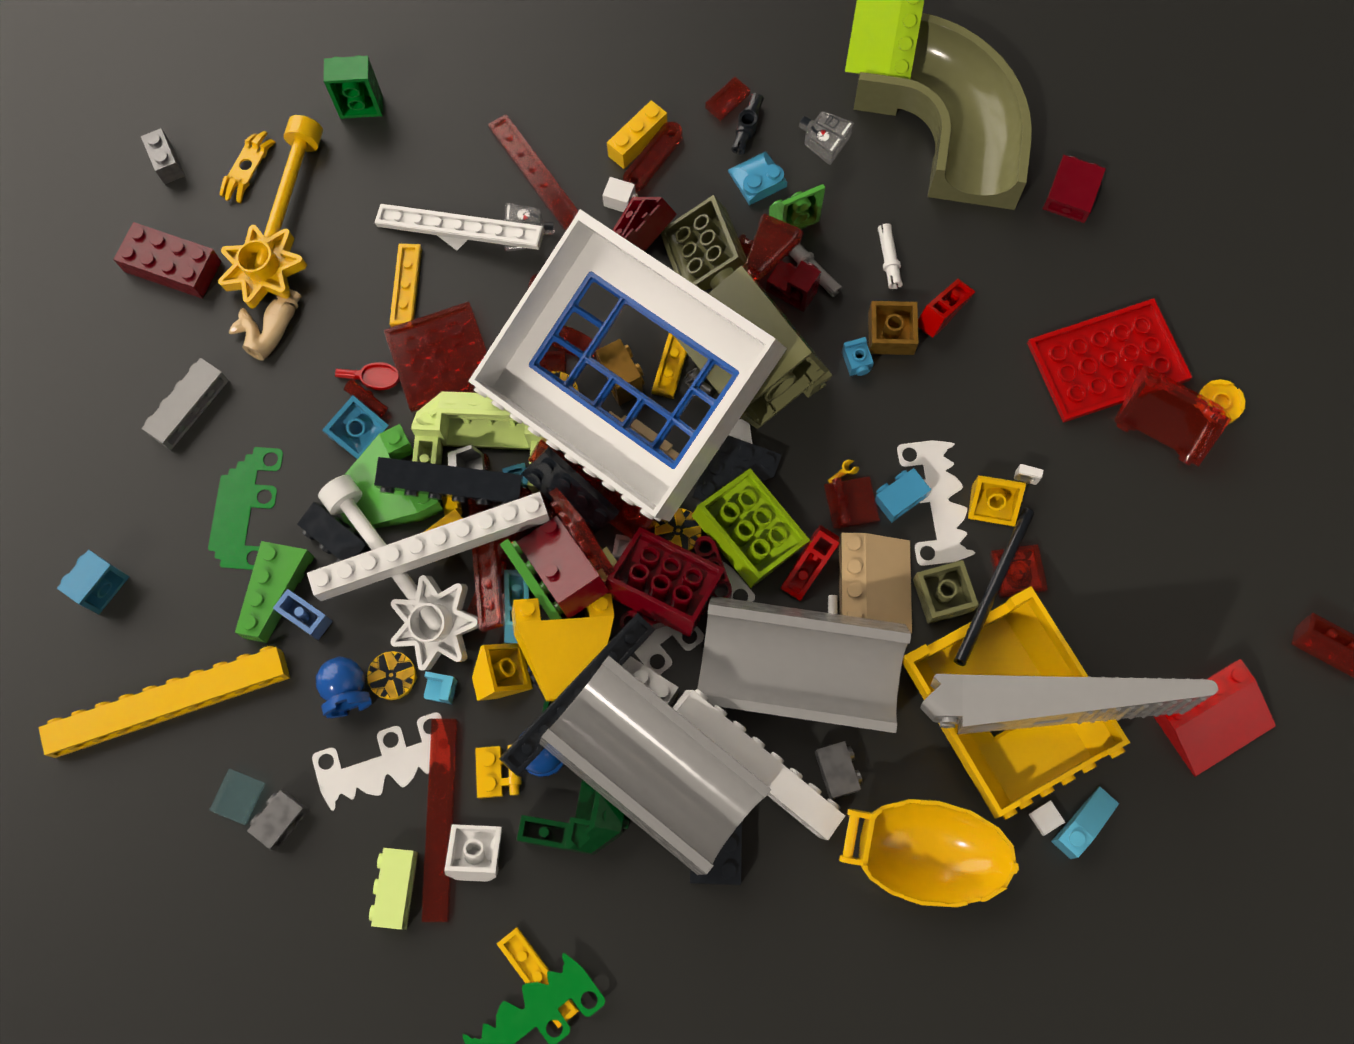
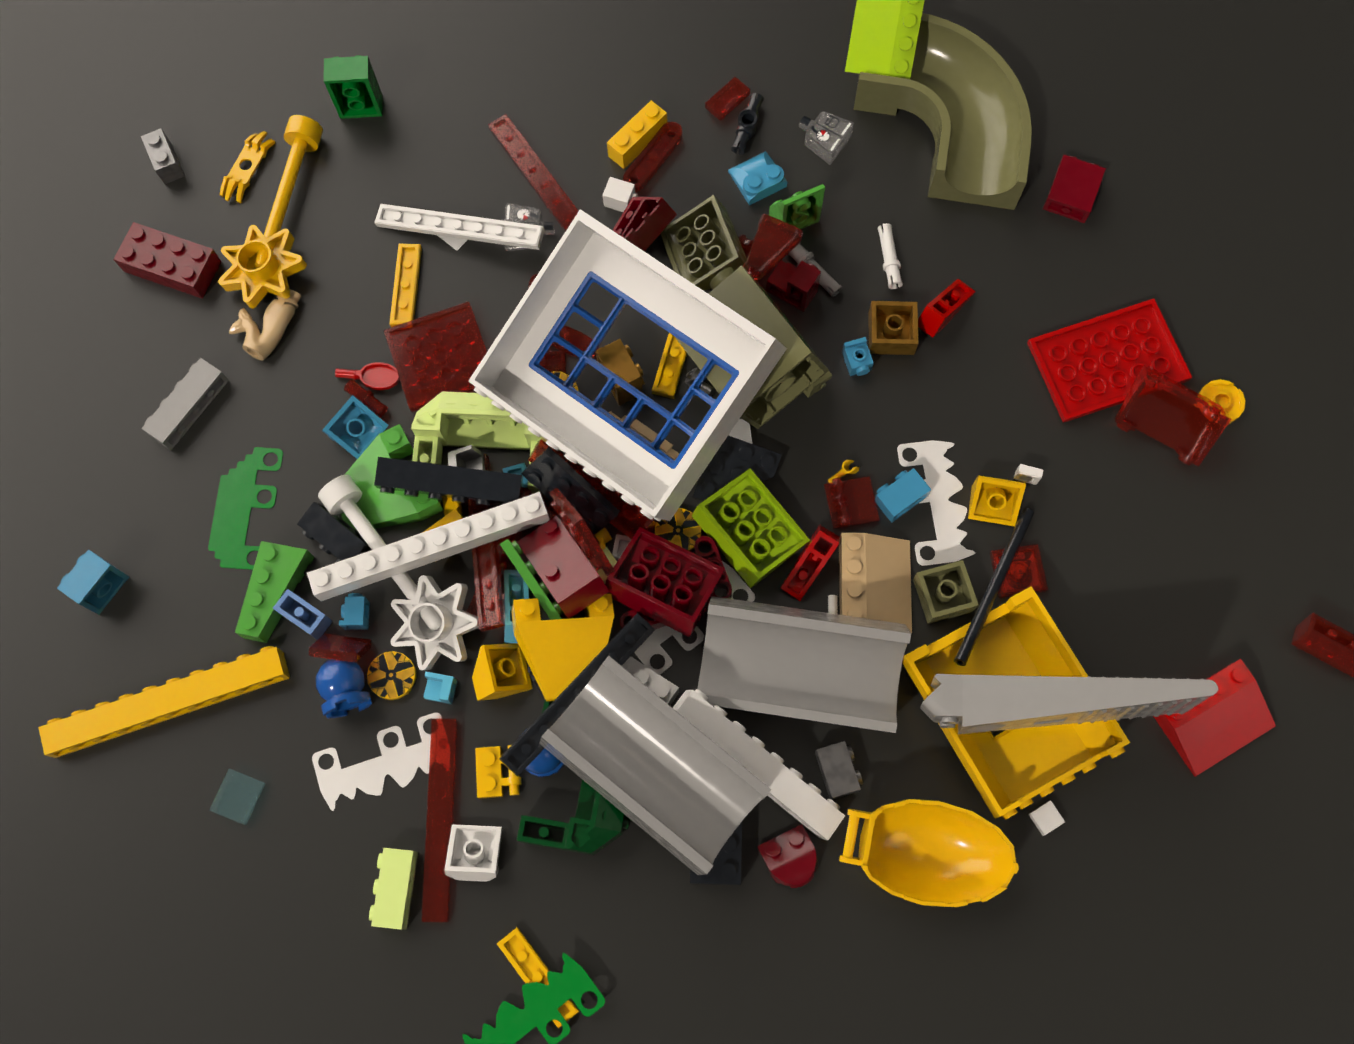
flat silver brick [247,790,309,851] -> none
medium azure slope [1051,786,1119,859] -> none
none -> clear red tile [309,634,372,662]
none -> dark azure brick [339,593,370,630]
none -> yellow hand [594,528,612,550]
none -> dark red slope [757,824,818,888]

